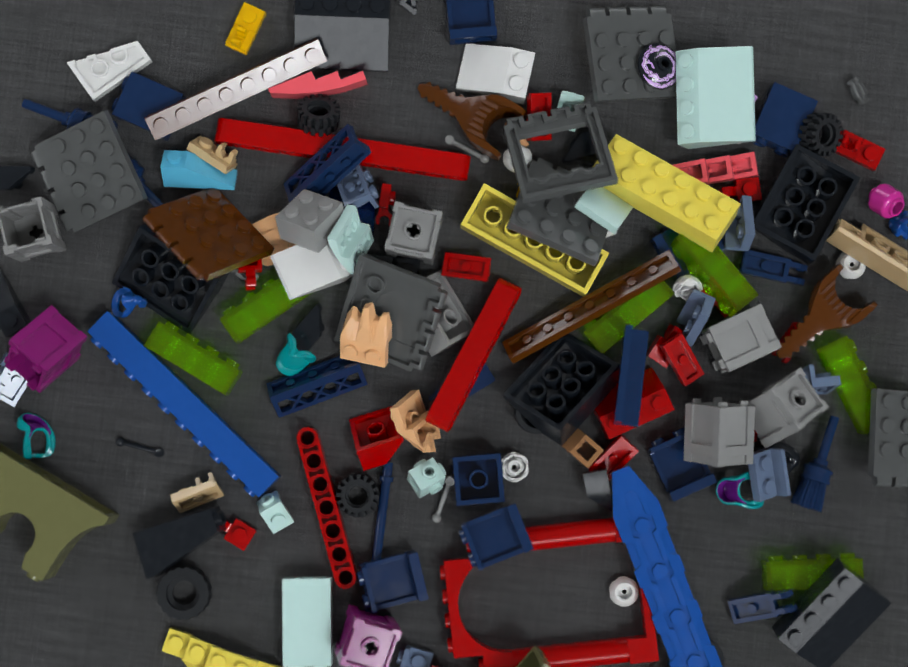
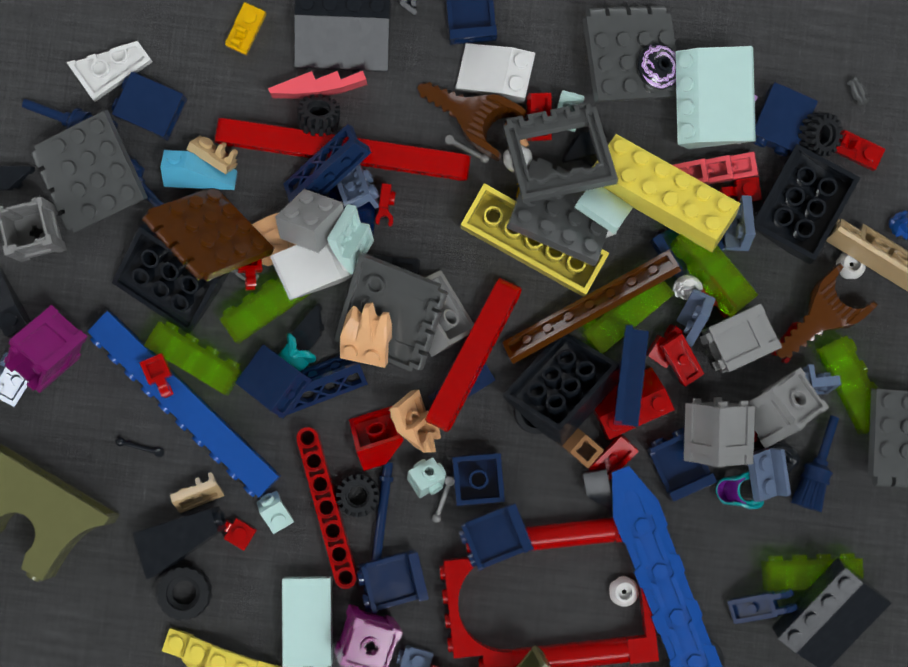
teal piece [16,413,56,459] -> none
blue piece [111,286,148,318] -> none
plate [144,38,327,140] -> none
light grey container [384,201,443,266] -> none
red plate [441,252,492,282] -> none
white plate [501,452,529,482] -> none
dark blue hinge [738,250,808,286] -> none
dark pink head [868,184,905,218] -> none
none -> red plate [140,353,174,398]
none -> dark blue panel [235,344,312,419]

